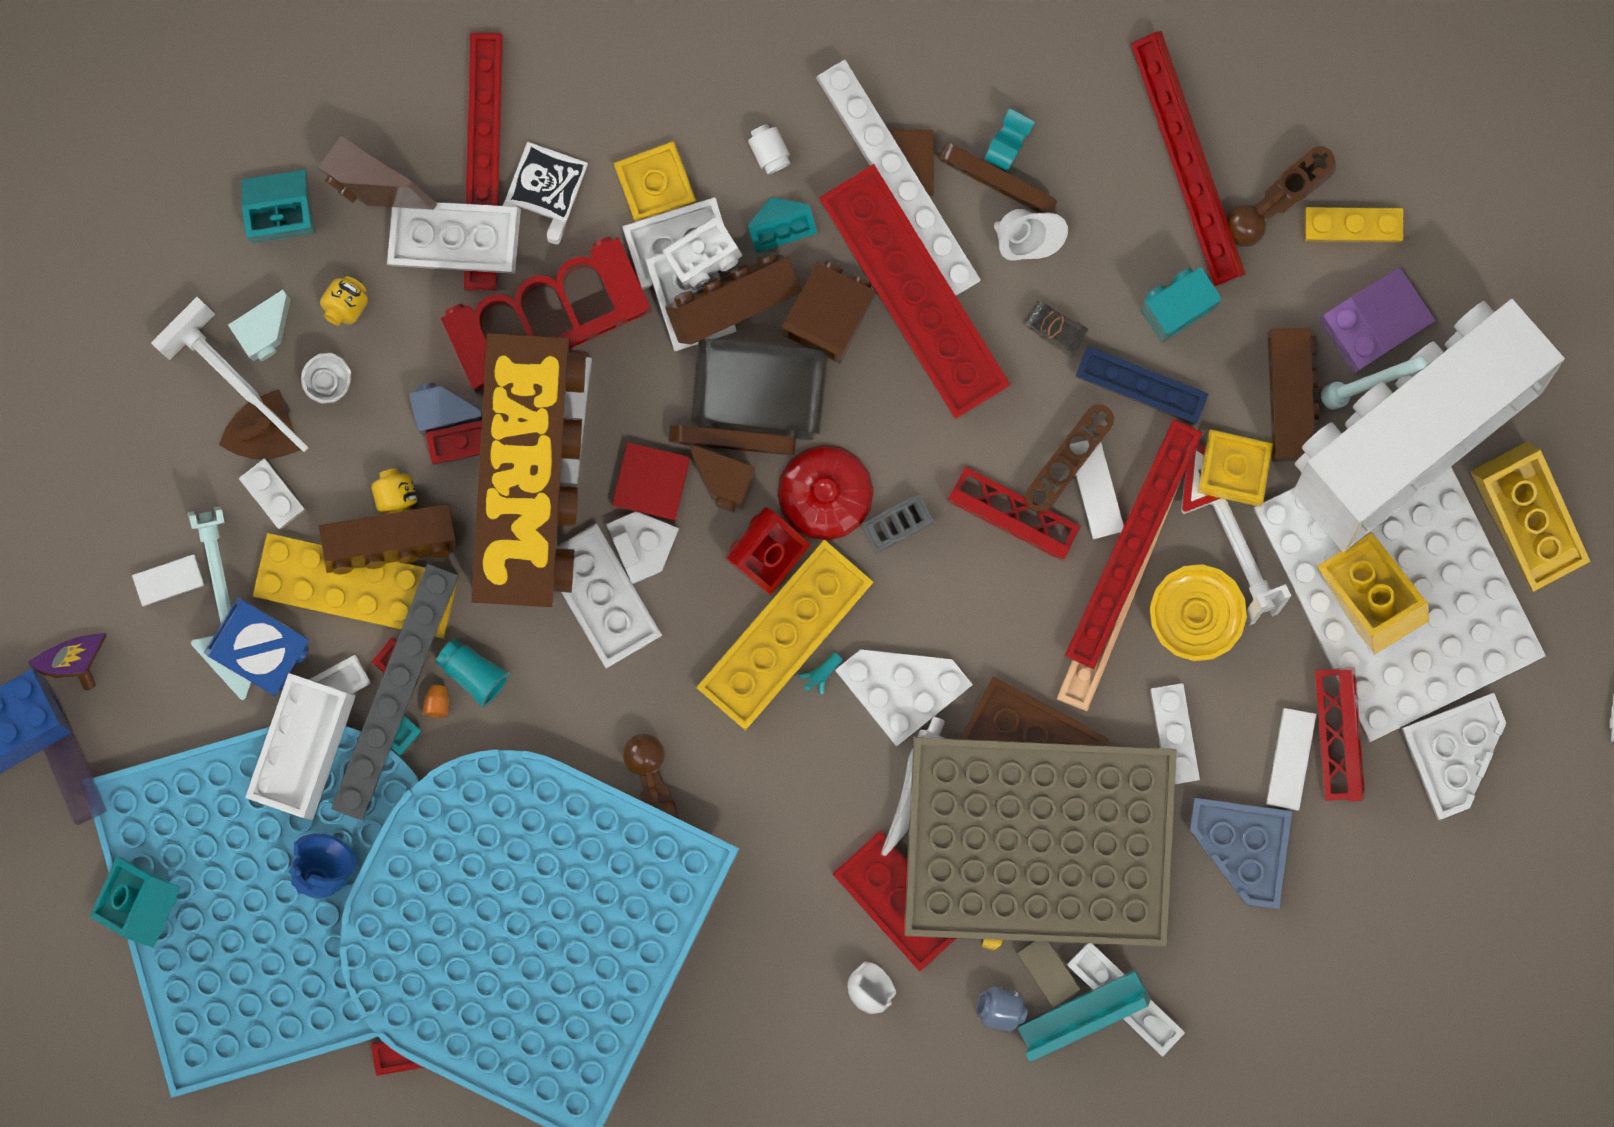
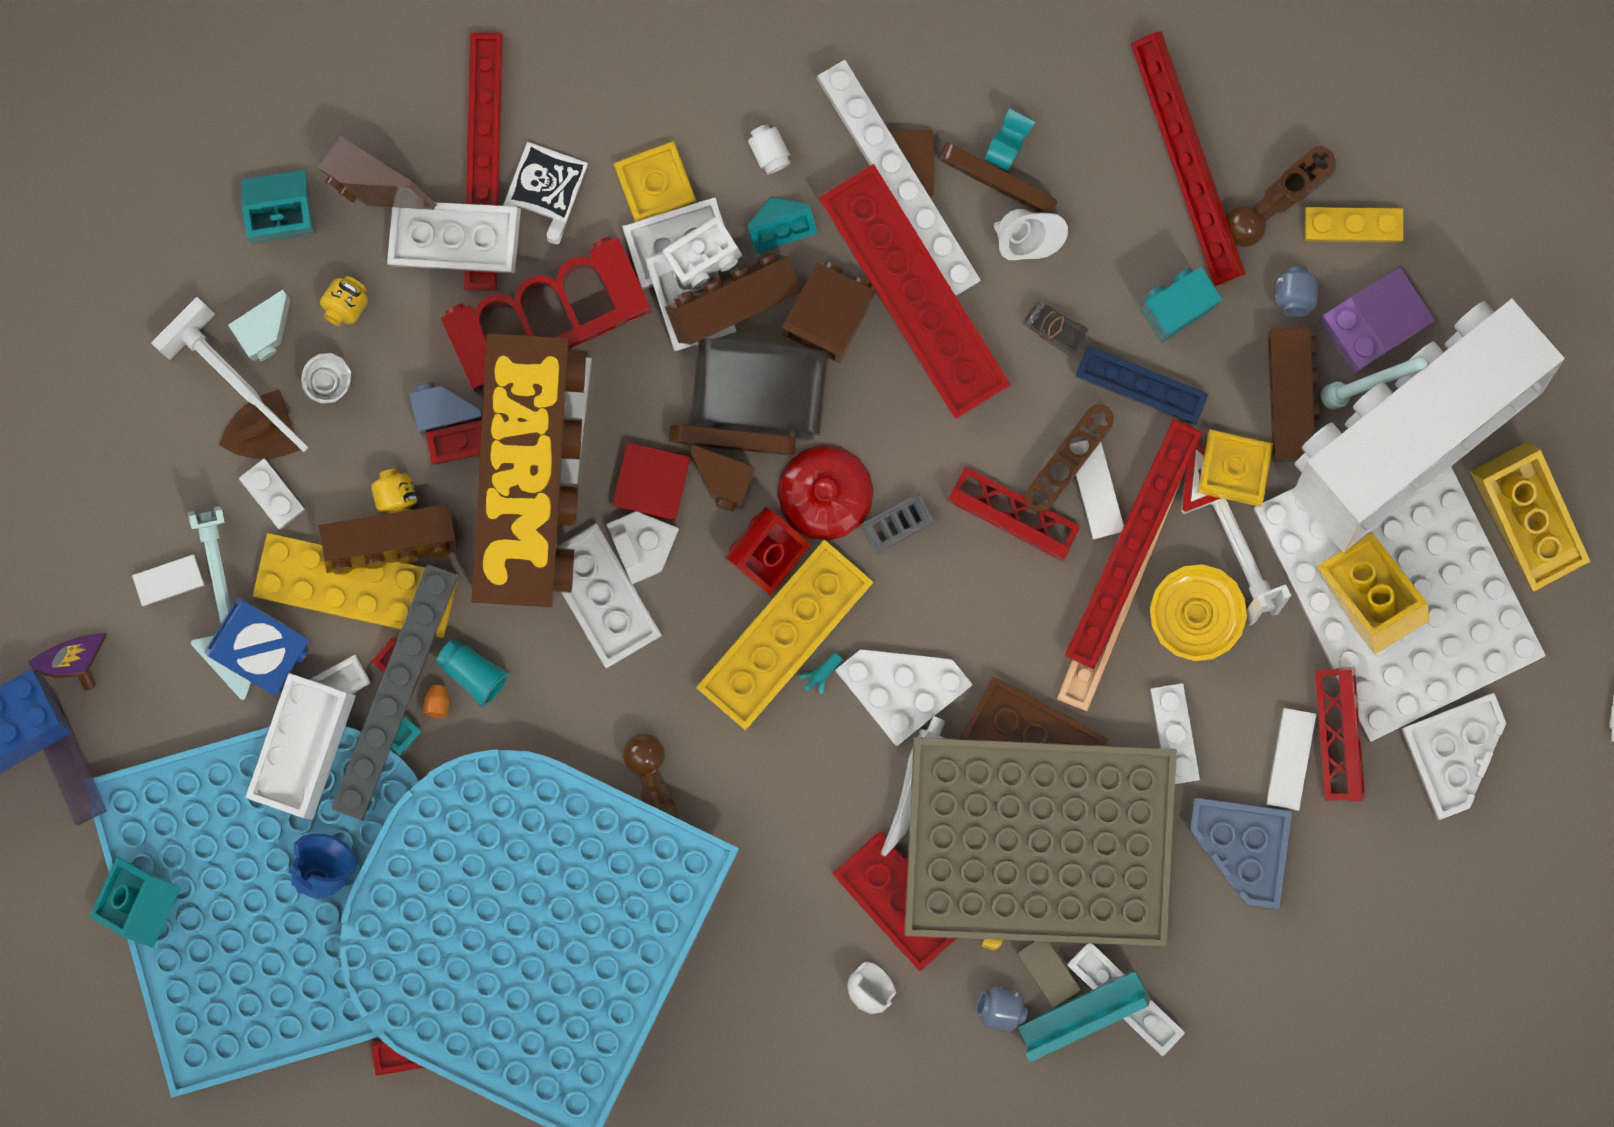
none -> sand blue head [1275,267,1318,317]

